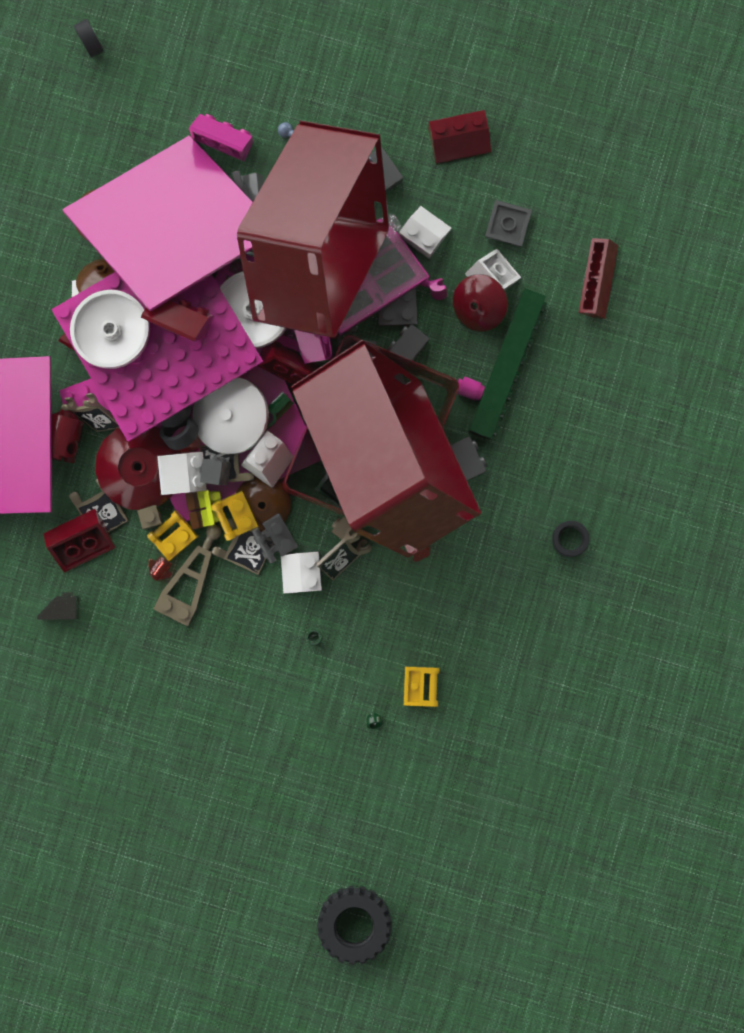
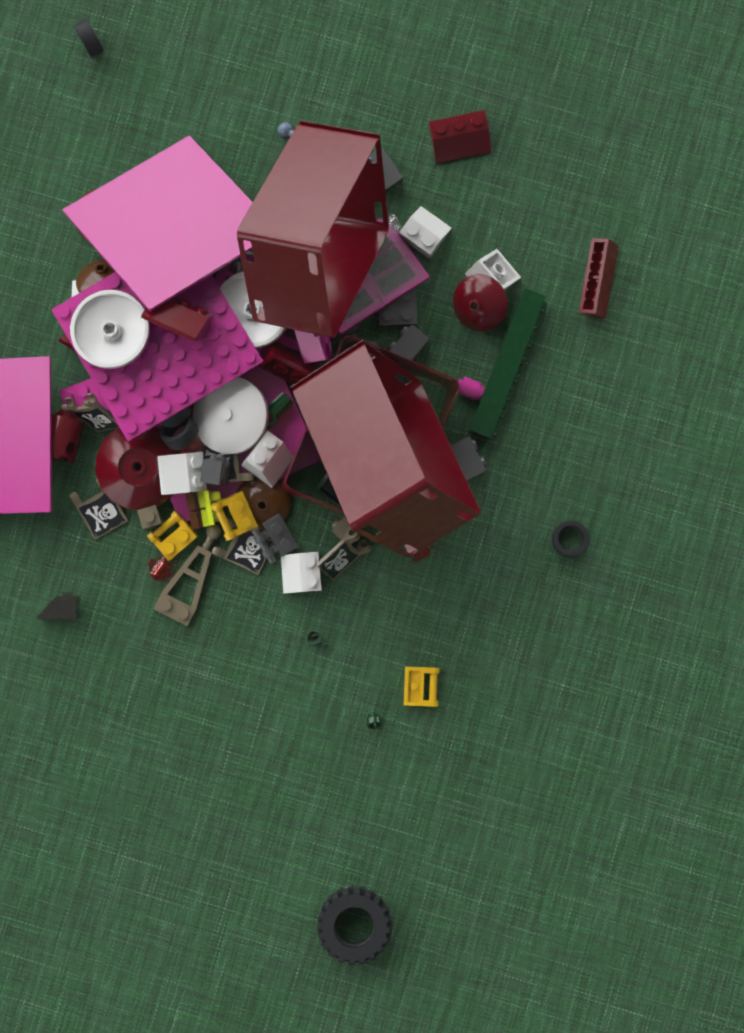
dark red slope [43,509,116,572] -> none
dark pink slope [189,114,253,162] -> none
dark grey piece [232,171,264,202] -> none
dark pink piece [421,278,447,300] -> none
dark grey plate [485,200,532,248] -> none

